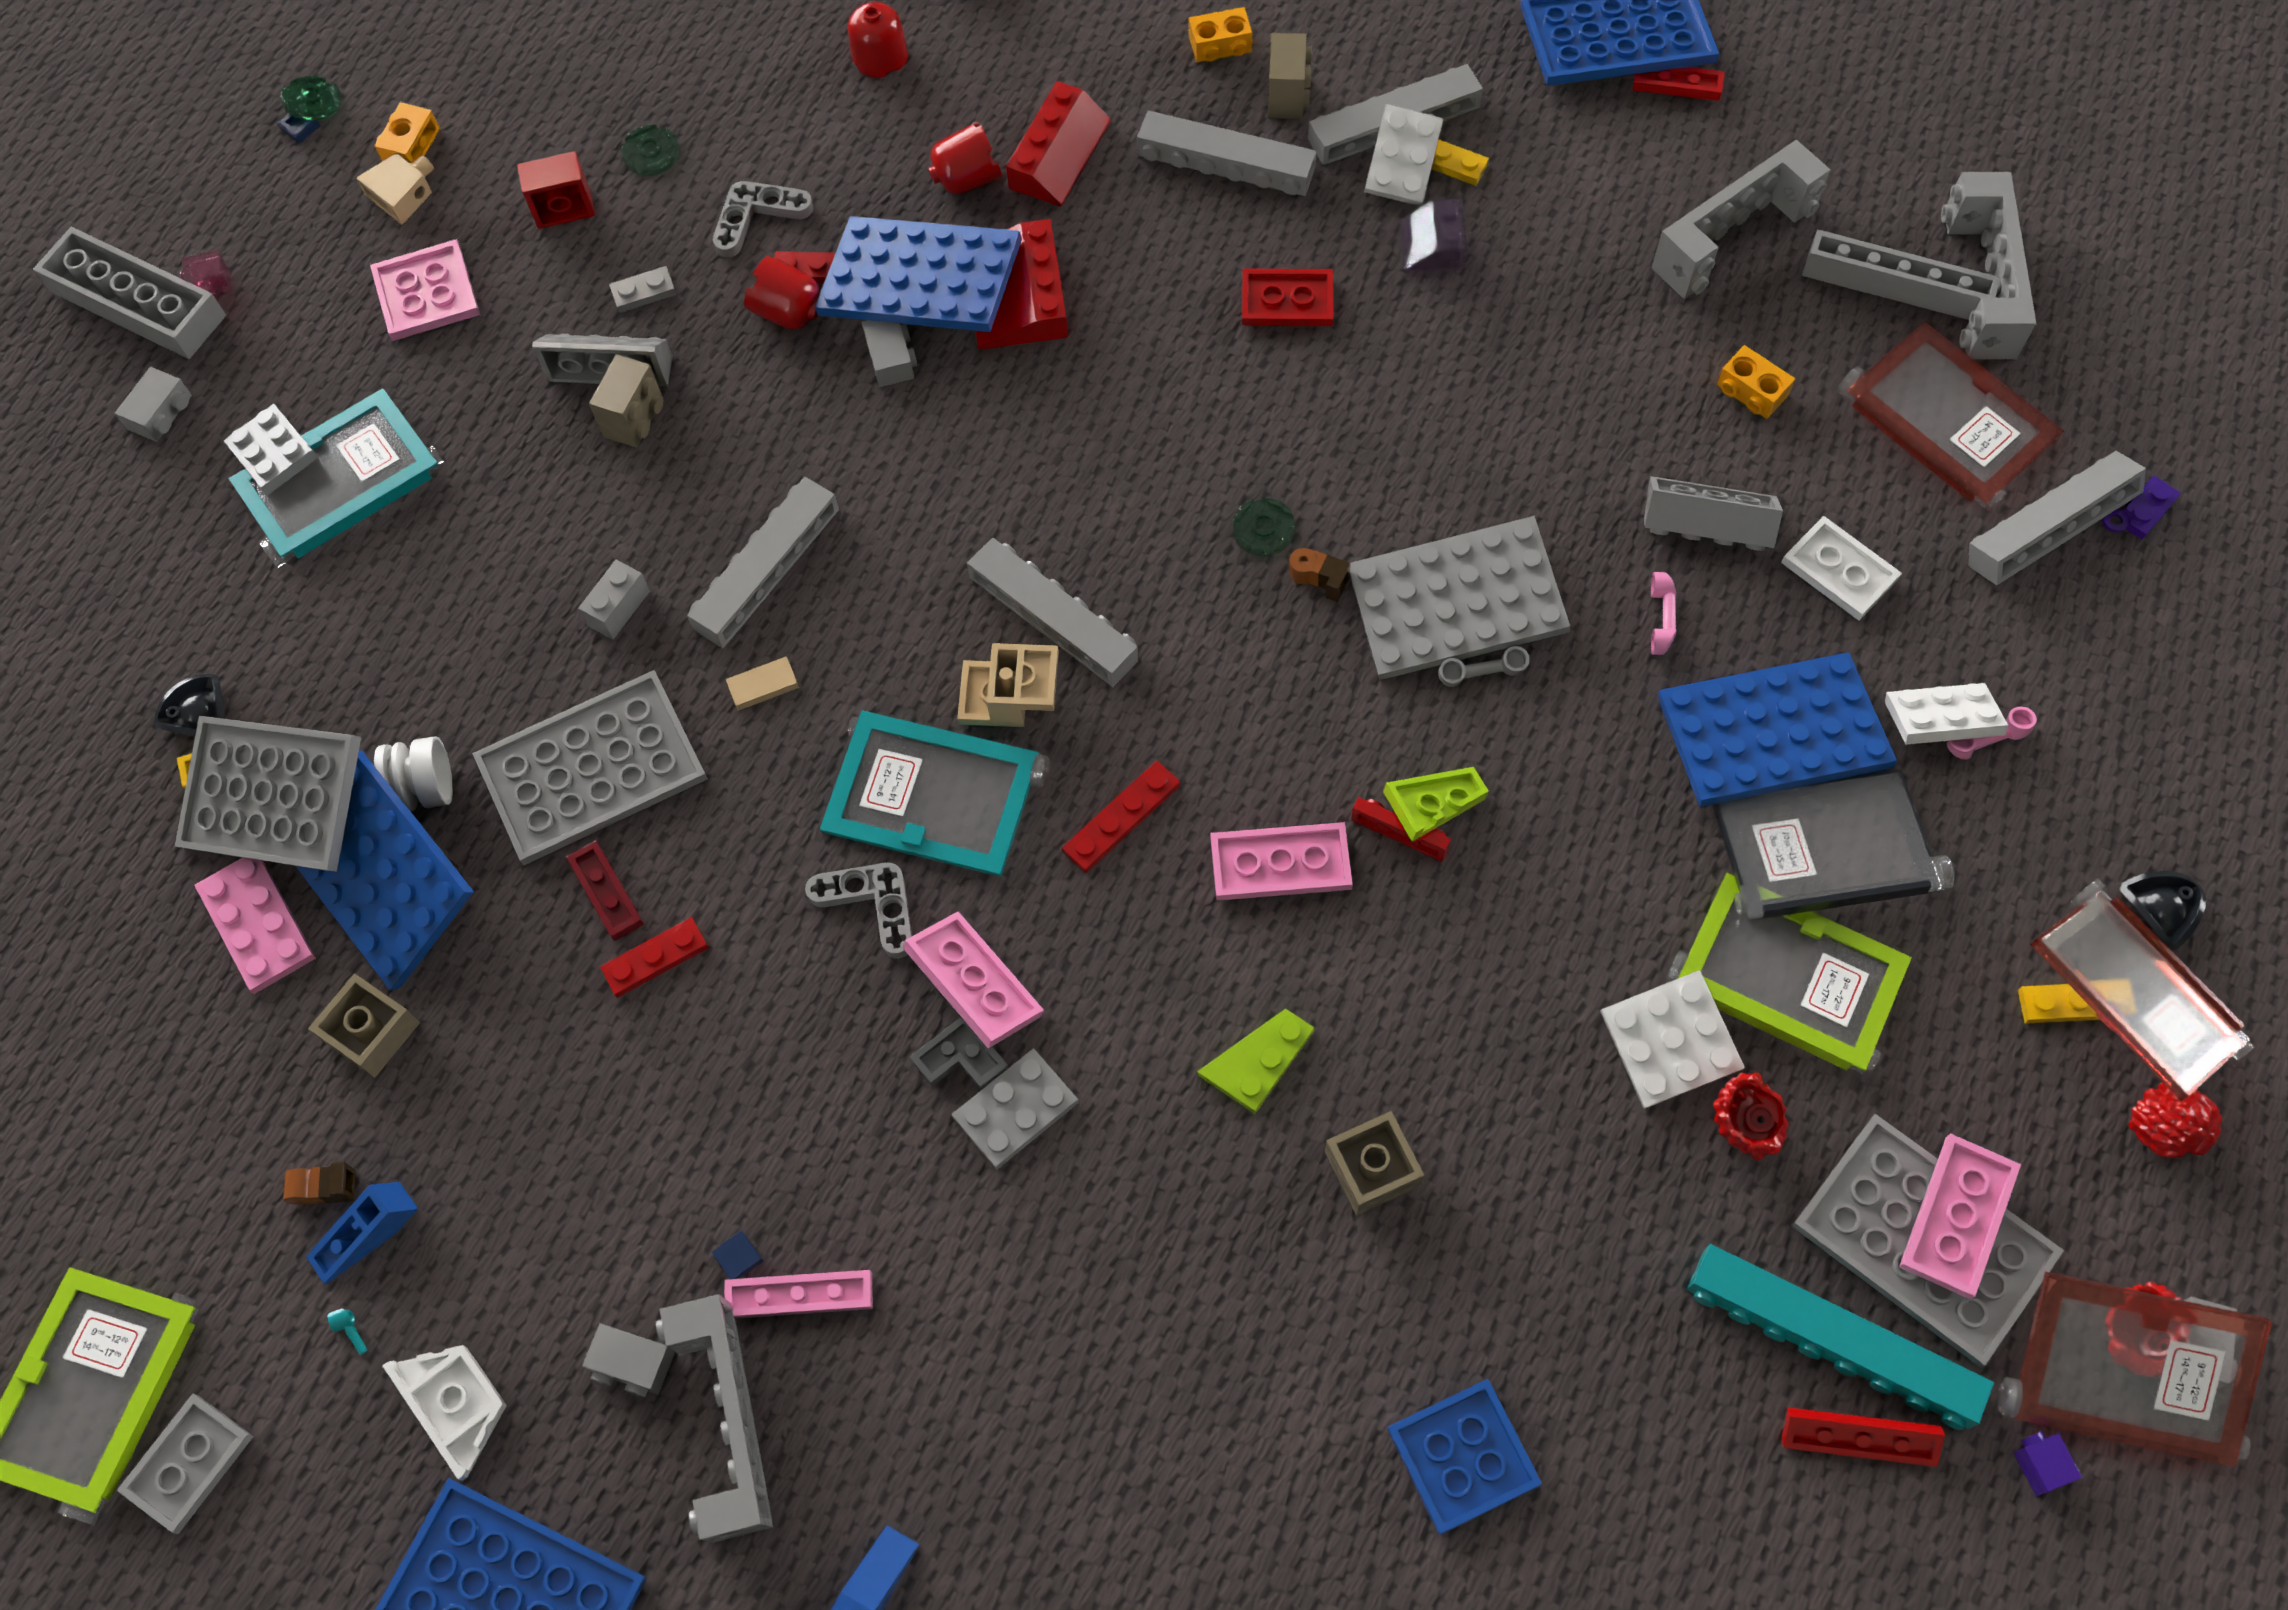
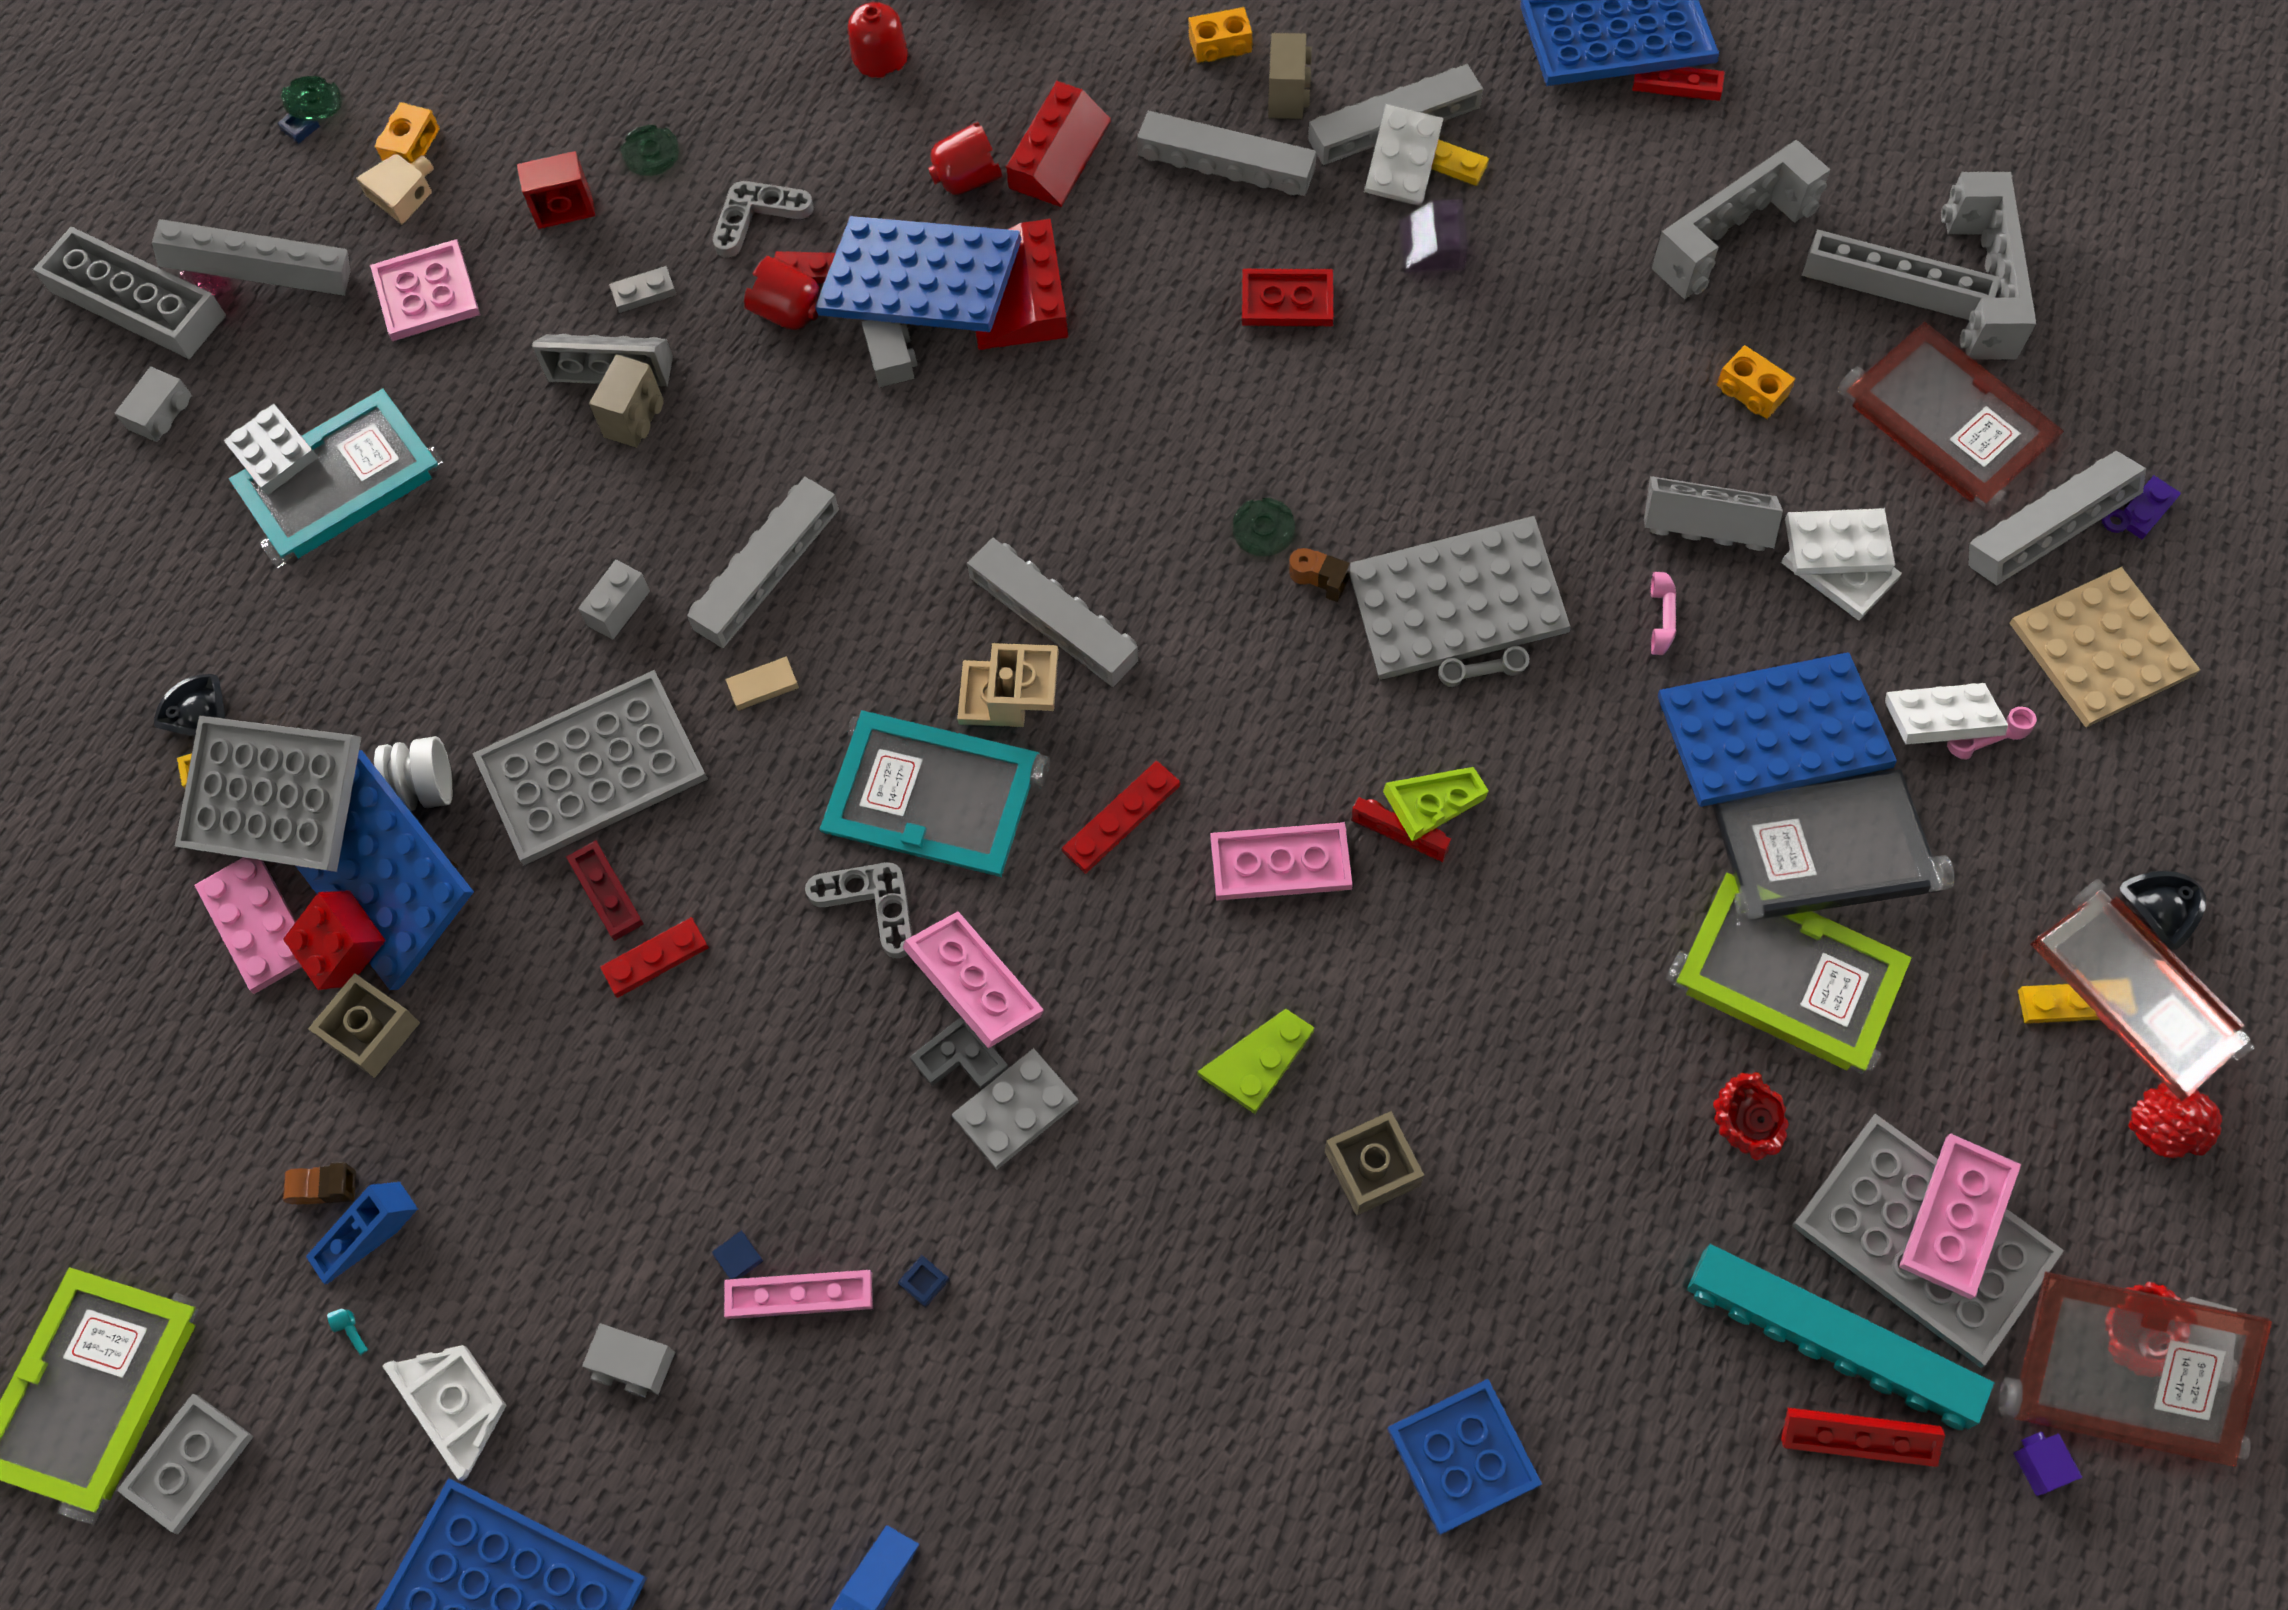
light grey plate [656,1294,773,1542] -> none
white plate [1600,970,1745,1109] -> none
none -> light grey brick [152,219,350,296]
none -> red brick [283,891,386,990]
none -> dark blue tile [897,1255,949,1308]
none -> white plate [1785,508,1895,575]
none -> tan plate [2010,567,2200,728]

